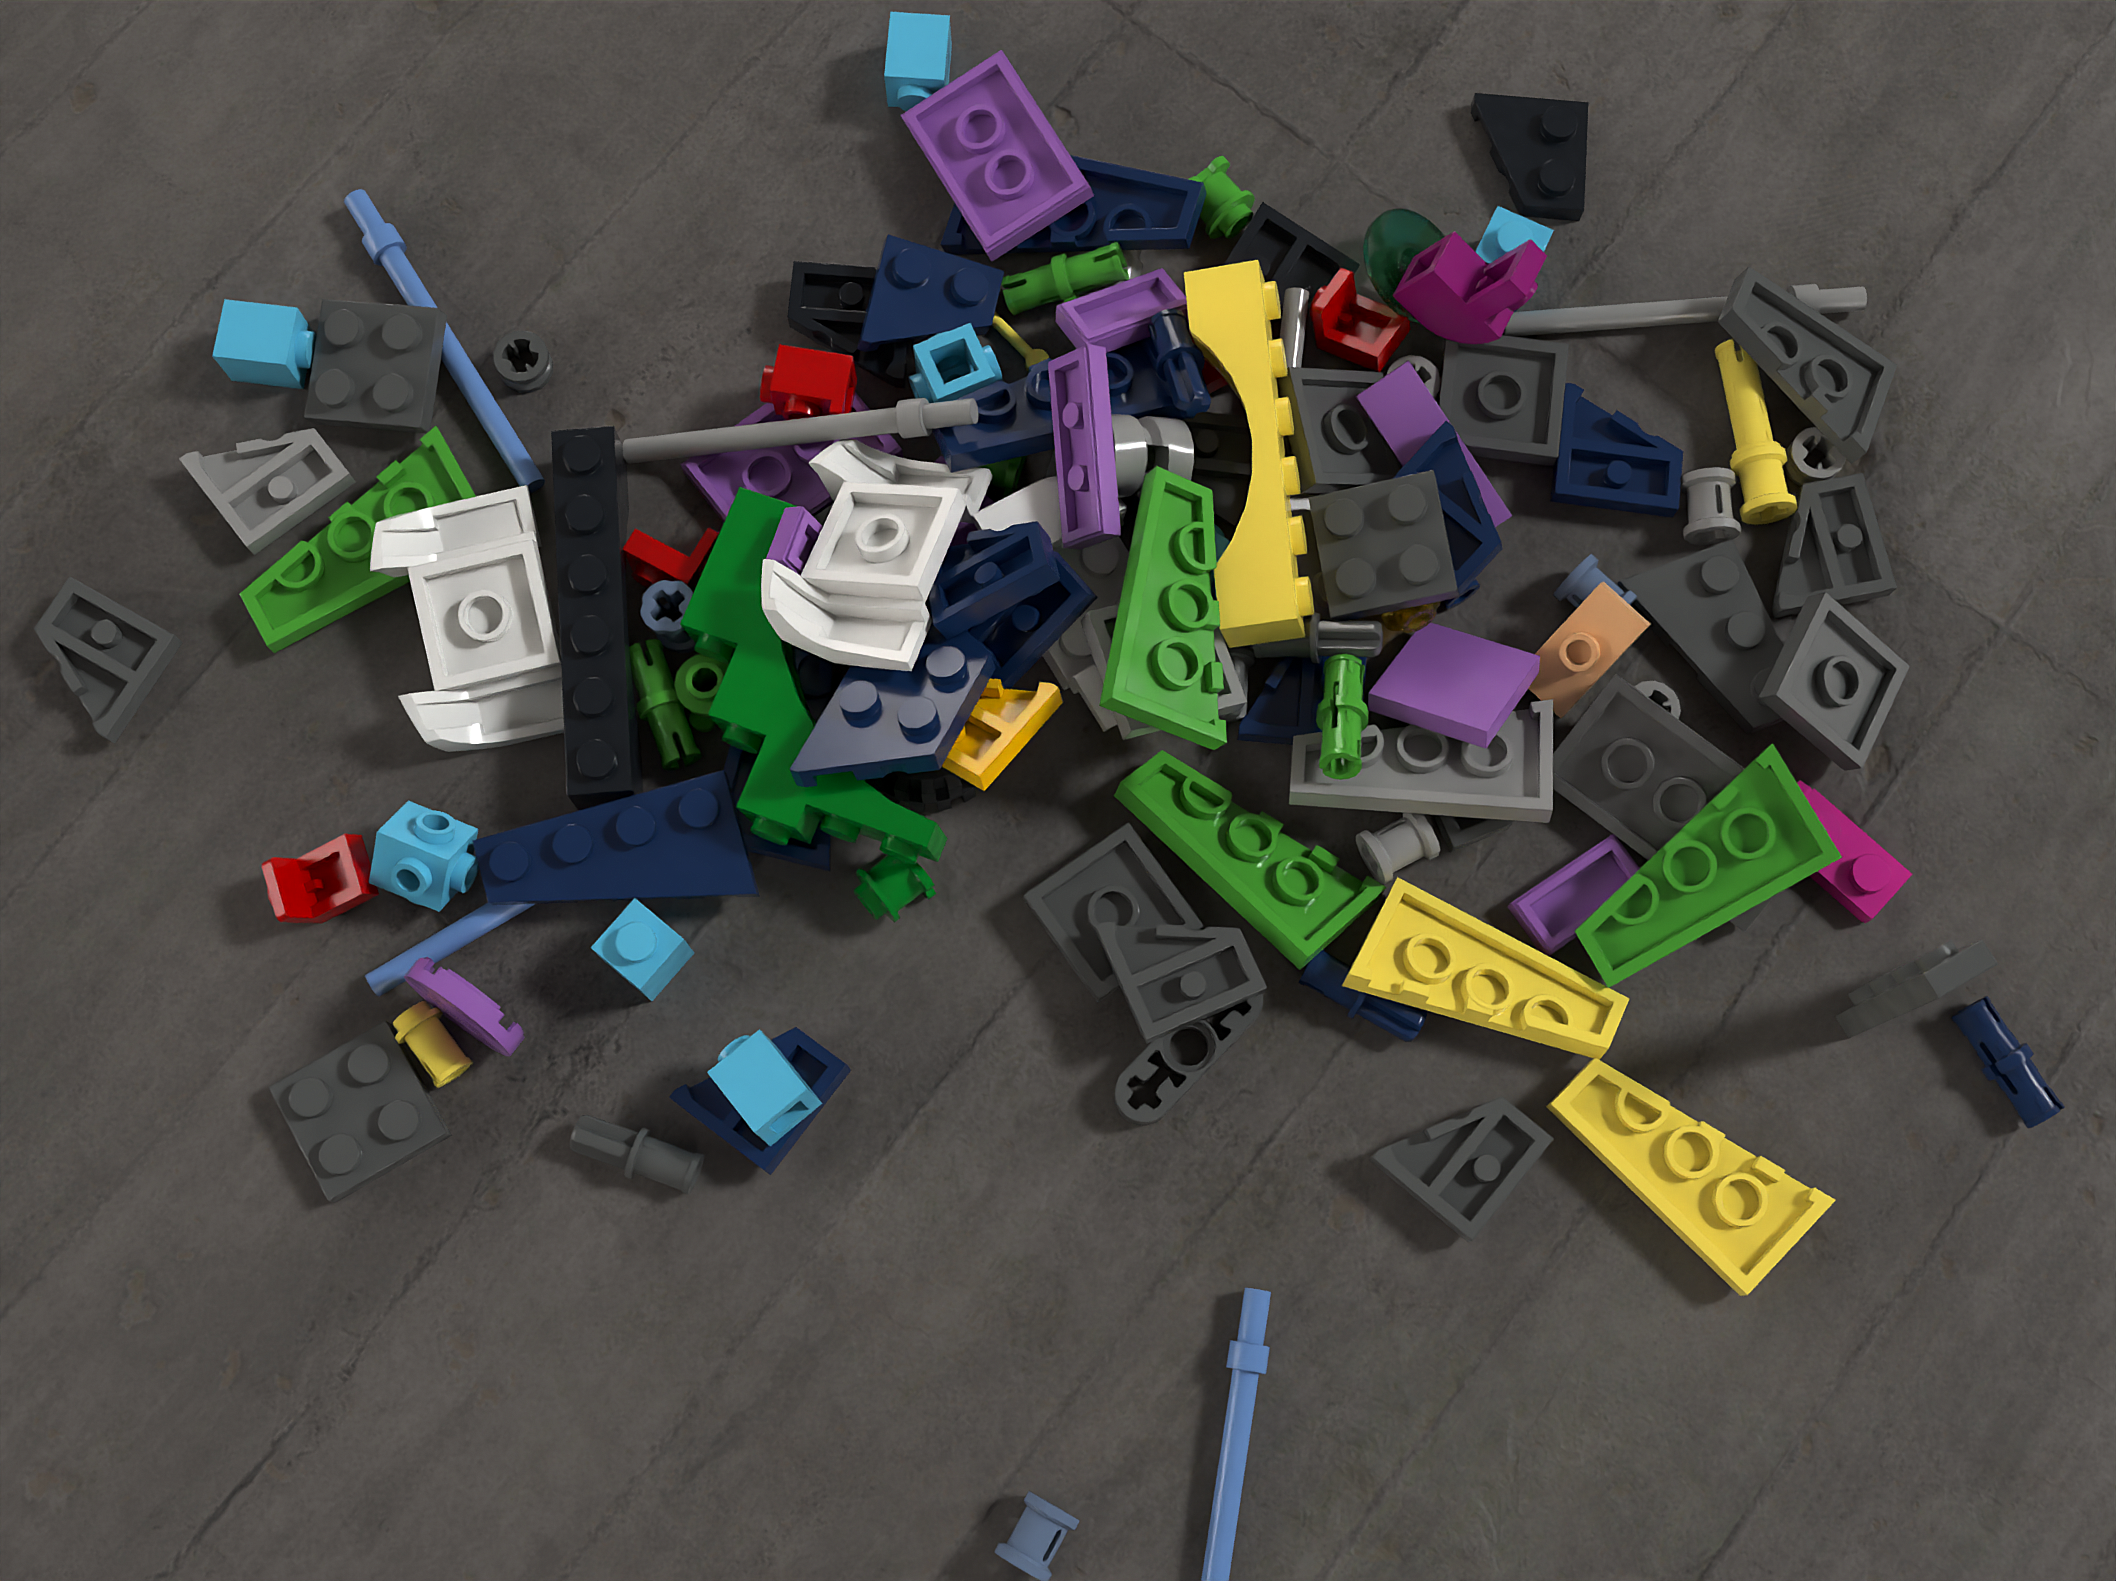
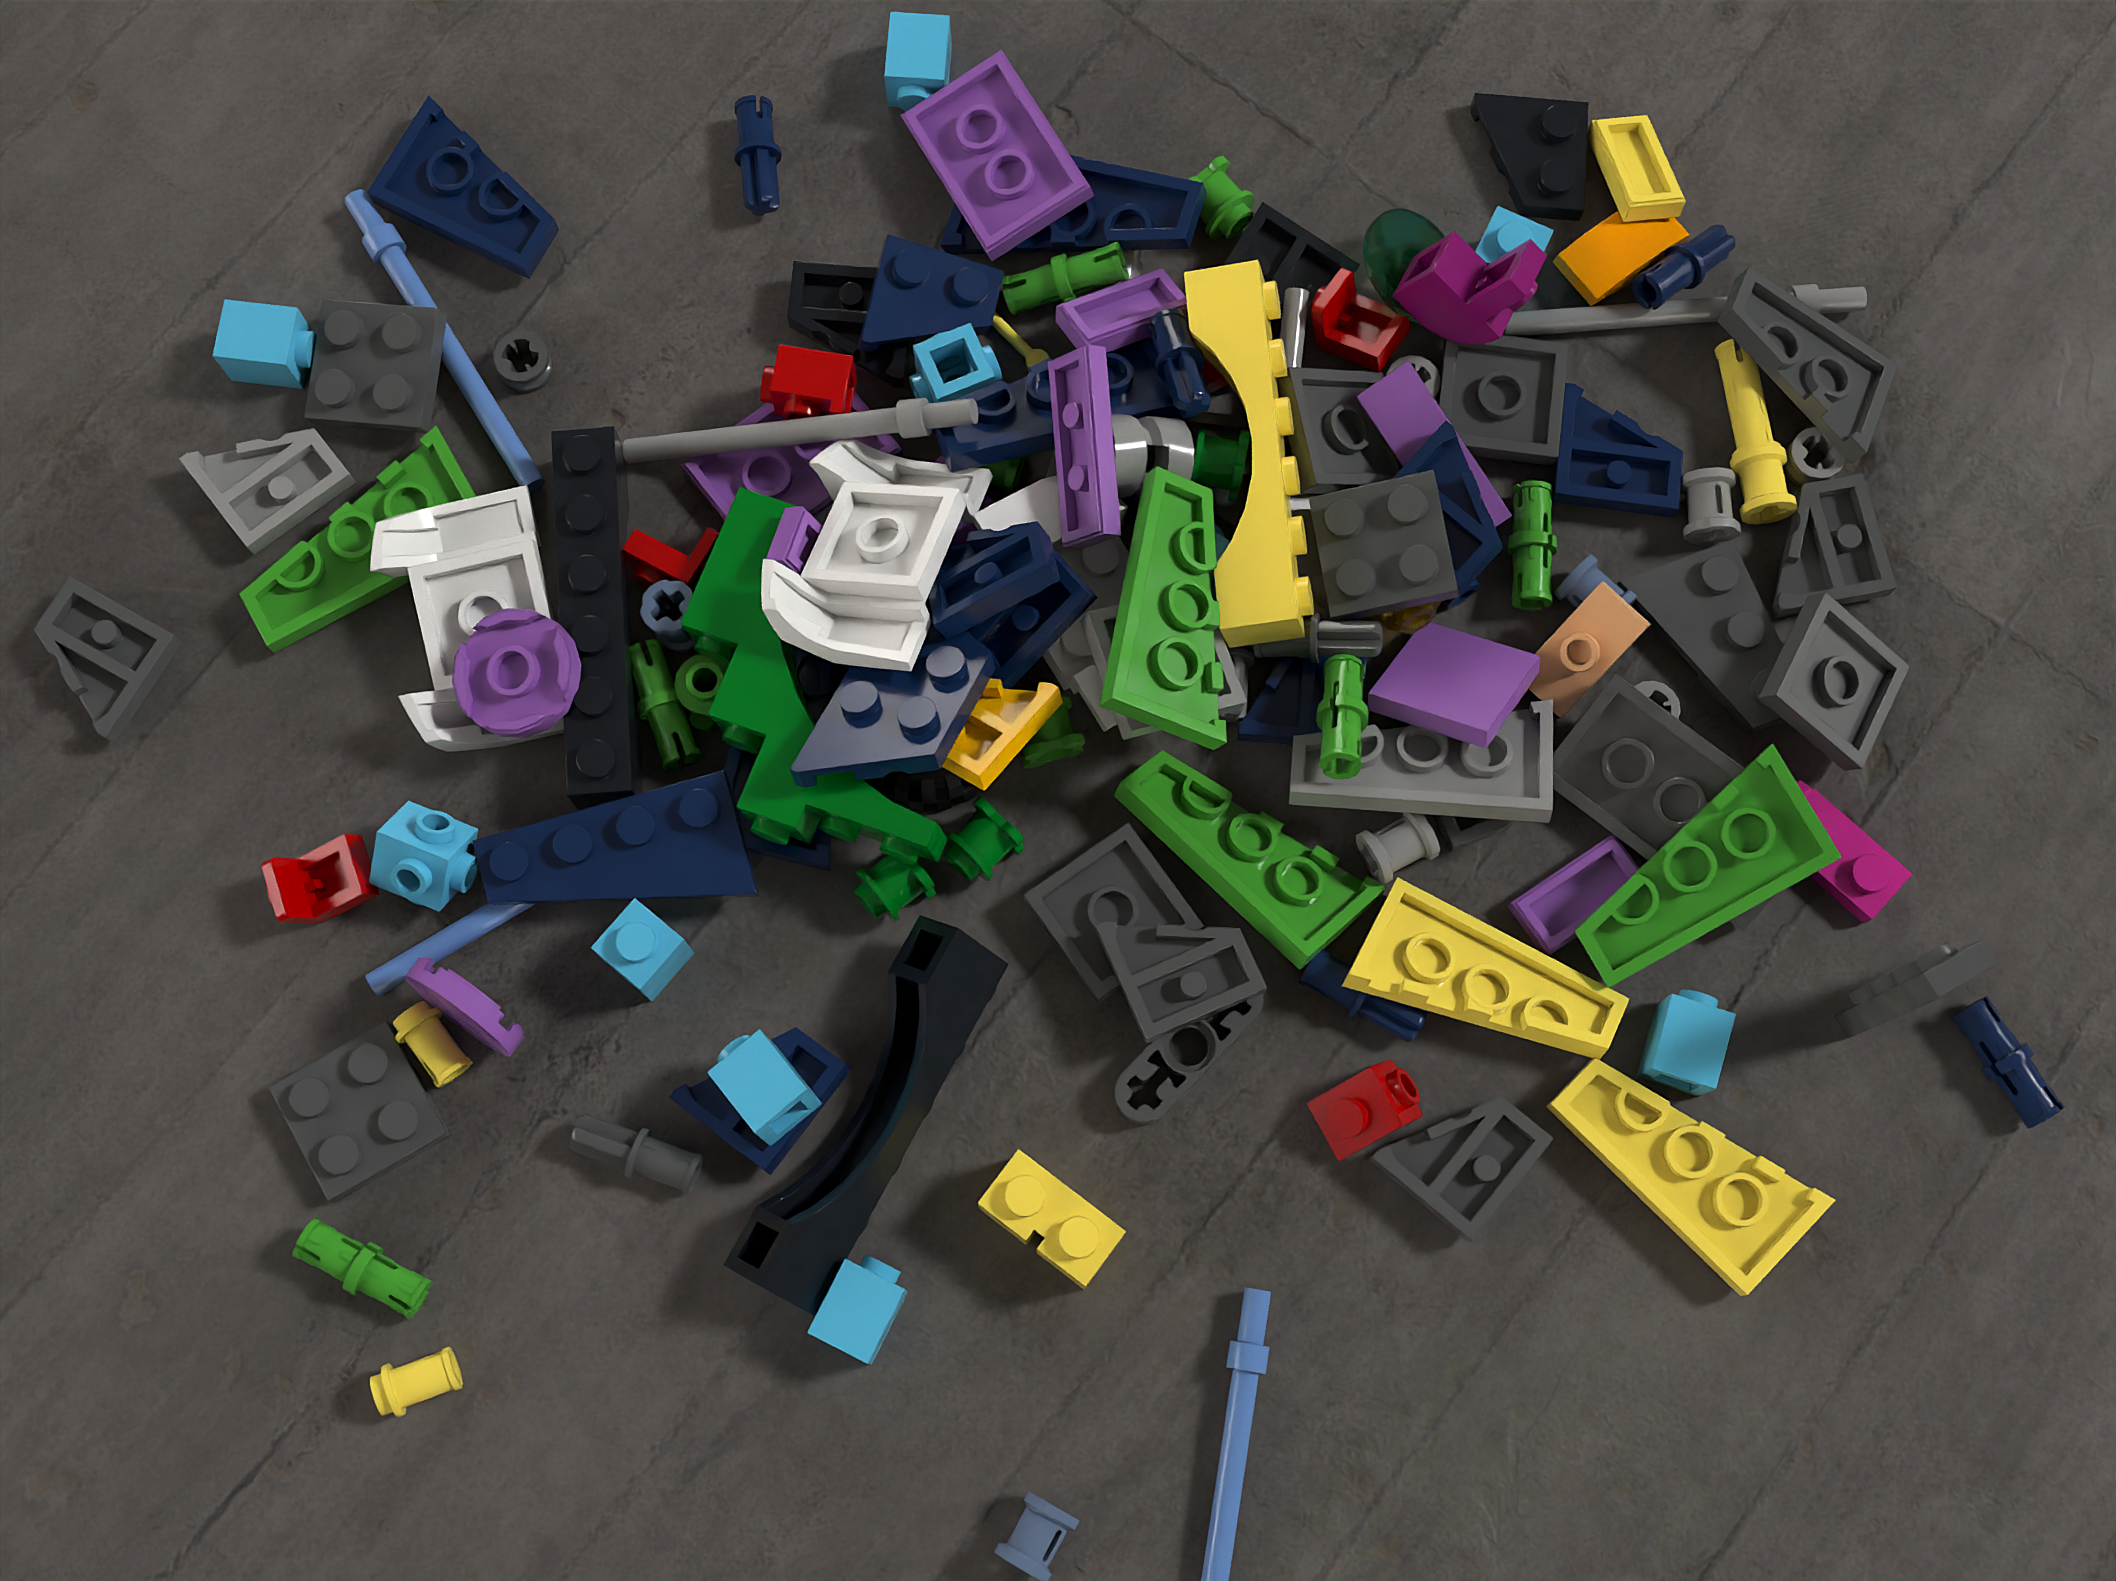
none -> bright green pin [292,1218,433,1319]
none -> dark blue wing [367,95,559,279]
none -> light yellow pin [370,1347,463,1417]
none -> medium lavender tile [452,608,581,738]
none -> black arch [724,915,1009,1316]
none -> dark blue axle [734,95,782,216]
none -> medium azure brick [807,1254,908,1365]
none -> green brick [944,797,1025,881]
none -> light yellow piece [978,1149,1126,1289]
none -> bright green brick [1021,696,1086,768]
none -> green brick [1191,427,1250,503]
none -> red bracket [1307,1059,1423,1161]
none -> bright green pin [1507,480,1557,611]
none -> light orange slope [1553,211,1690,306]
none -> light yellow tile [1587,115,1686,222]
none -> dark blue axle [1631,225,1736,310]
none -> medium azure brick [1636,990,1736,1097]

